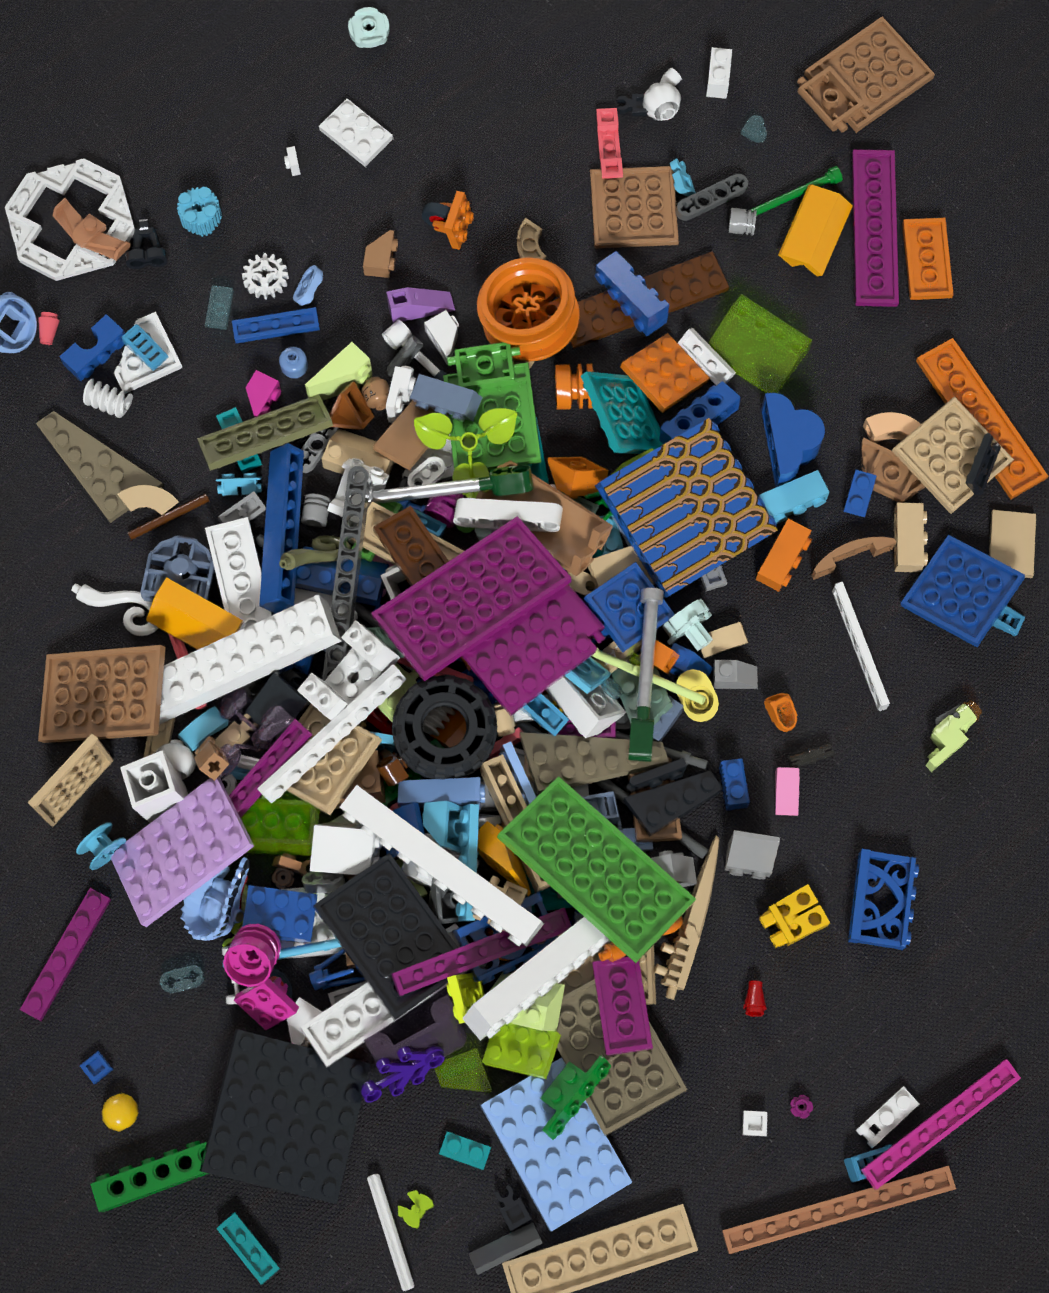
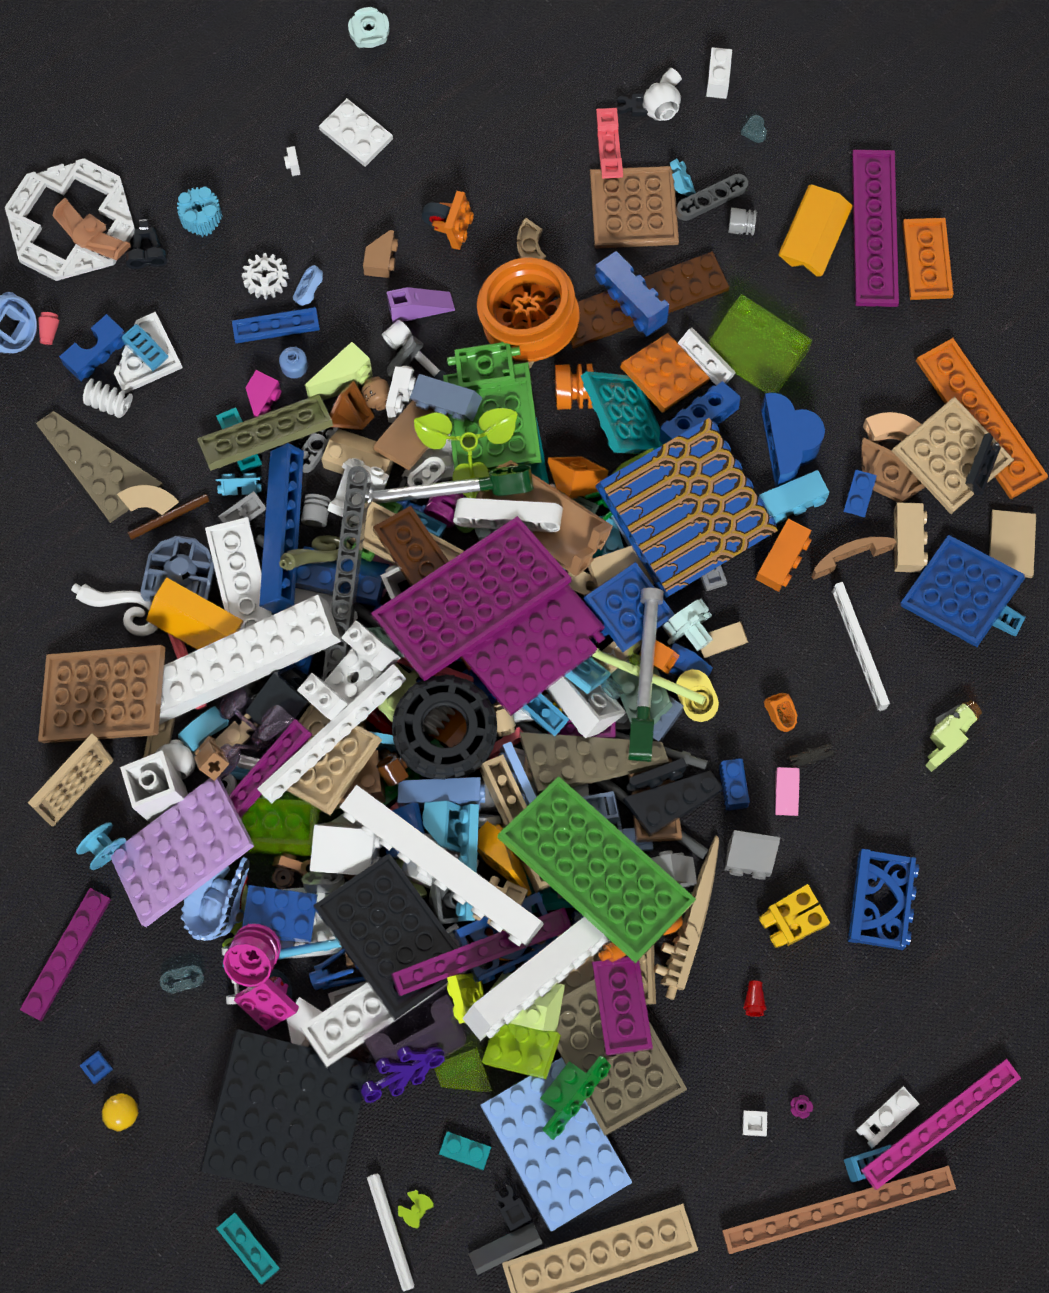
green brick [90,1141,209,1212] -> none
clear light blue plate [205,286,234,330] -> none
white slope [424,310,459,364] -> none
light grey slope [713,660,758,689] -> none
green piece [750,166,843,216] -> none
medium nougat plate [797,16,935,133] -> none

